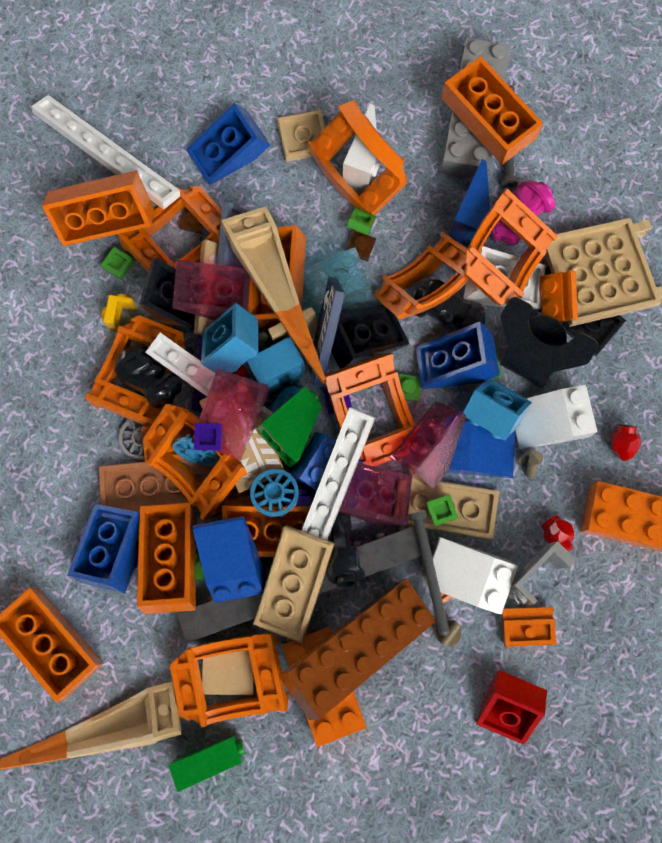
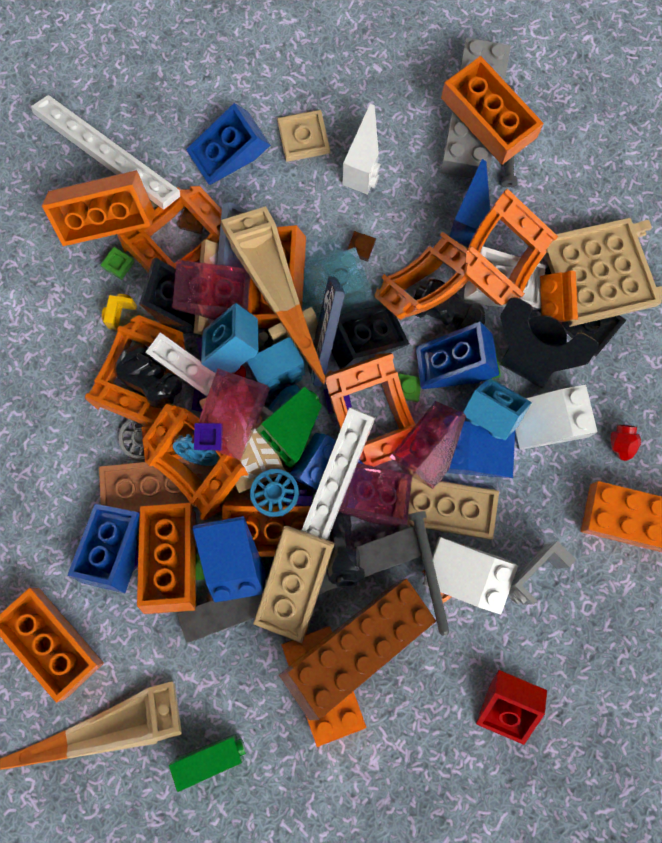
orange wedge [169,633,290,727] -> none
tan tile [202,641,254,695] -> none
orange wedge [307,100,407,215] -> none
bright green plate [347,207,377,235] -> none
bright green plate [425,494,458,527] -> none
dark tan plate [436,620,461,647] -> none
dark pink animal [491,180,555,246] -> none
orange plate [502,607,557,647] -> none
dark tan plate [518,449,543,478] -> none
red rock [541,515,575,552] -> none

